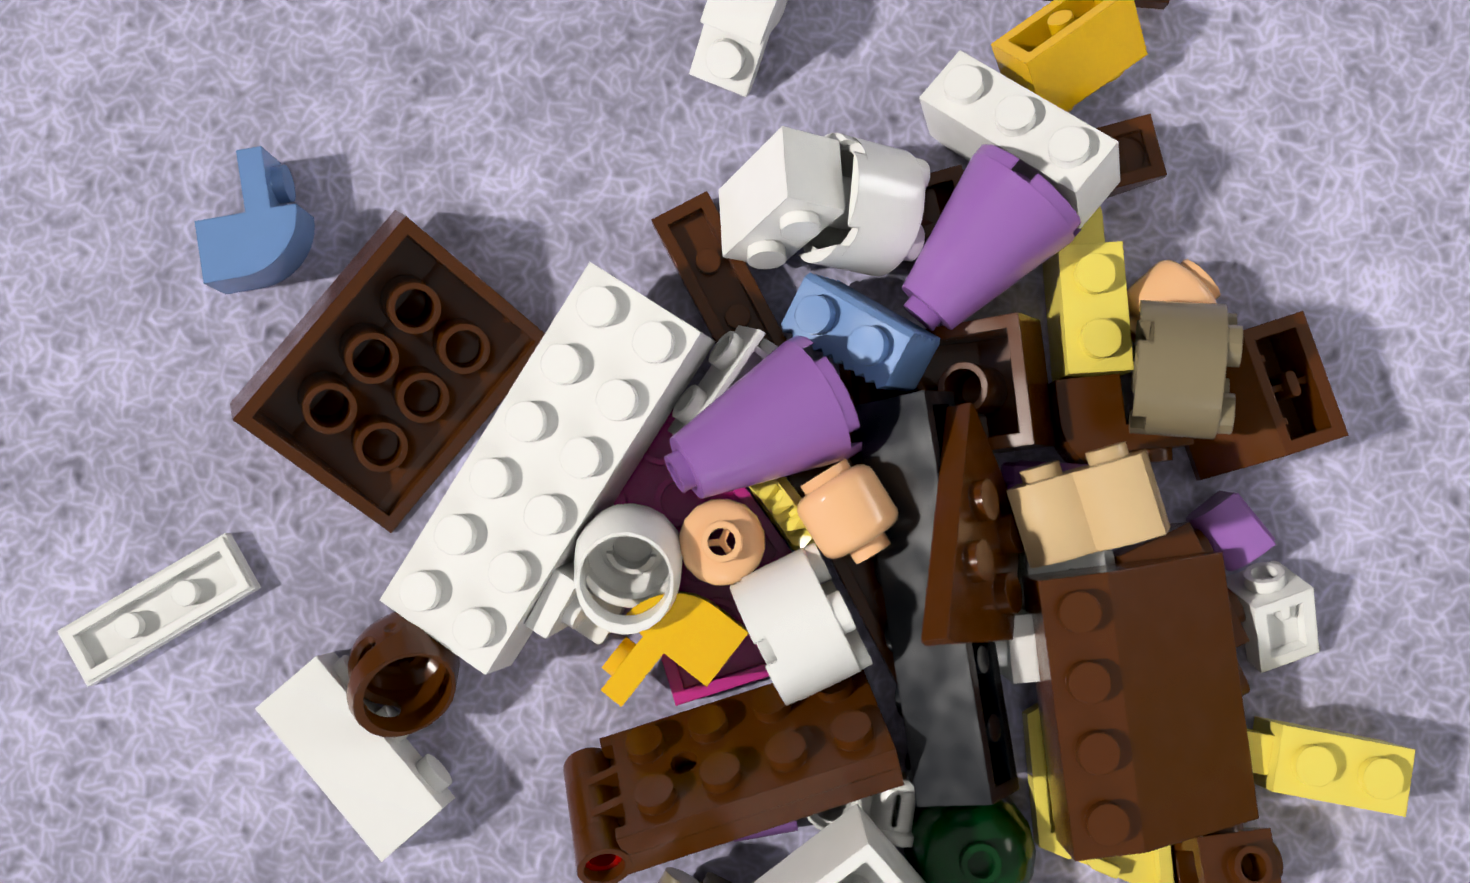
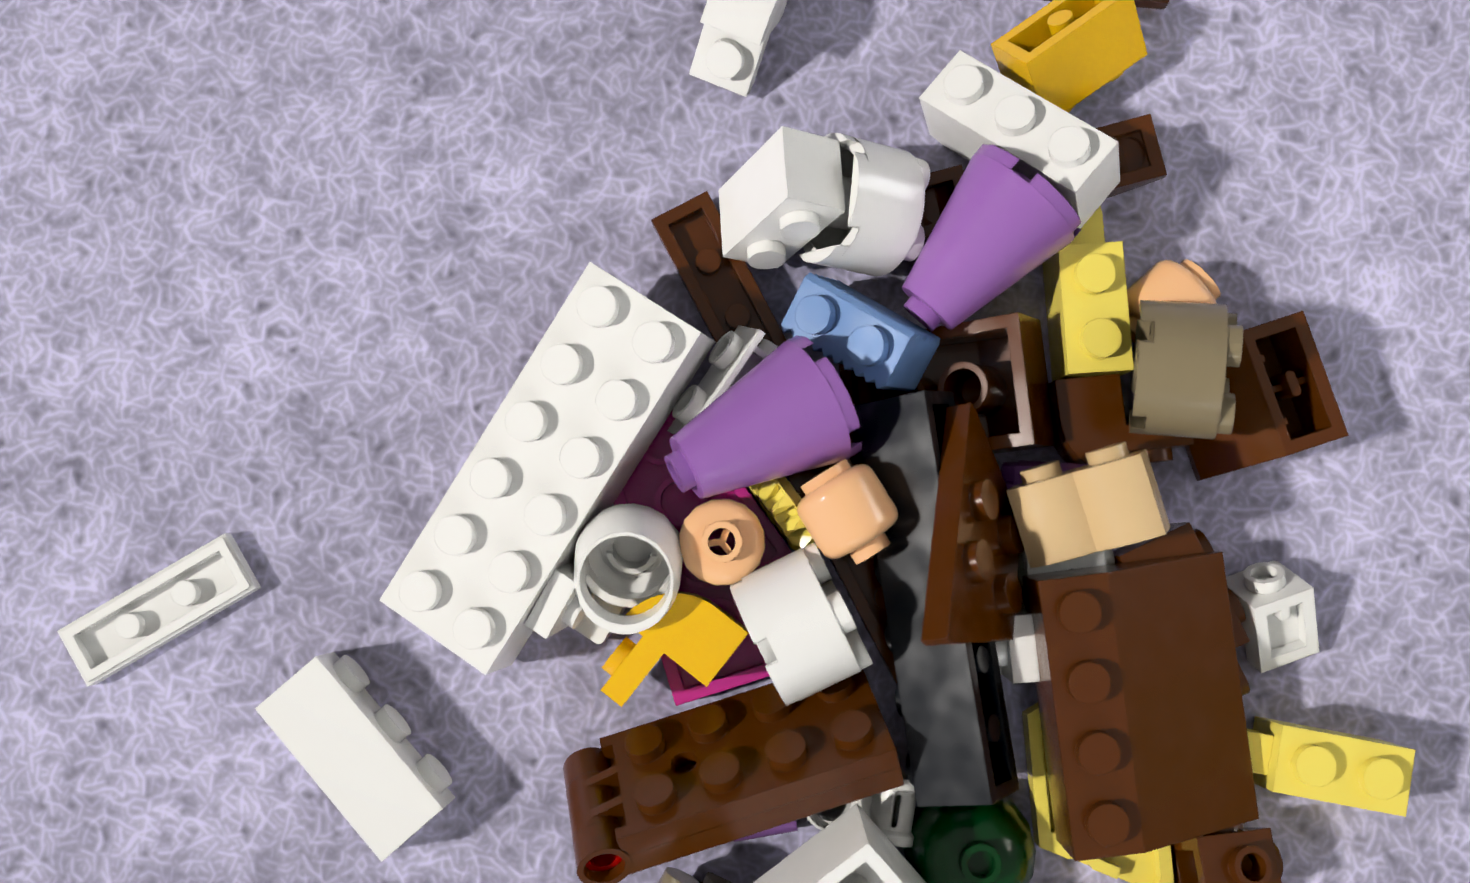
medium blue brick [194,146,315,295] -> none
reddish brown slope [230,210,545,533] -> none
reddish brown helmet [346,611,460,737] -> none
medium lavender brick [1186,491,1276,571] -> none

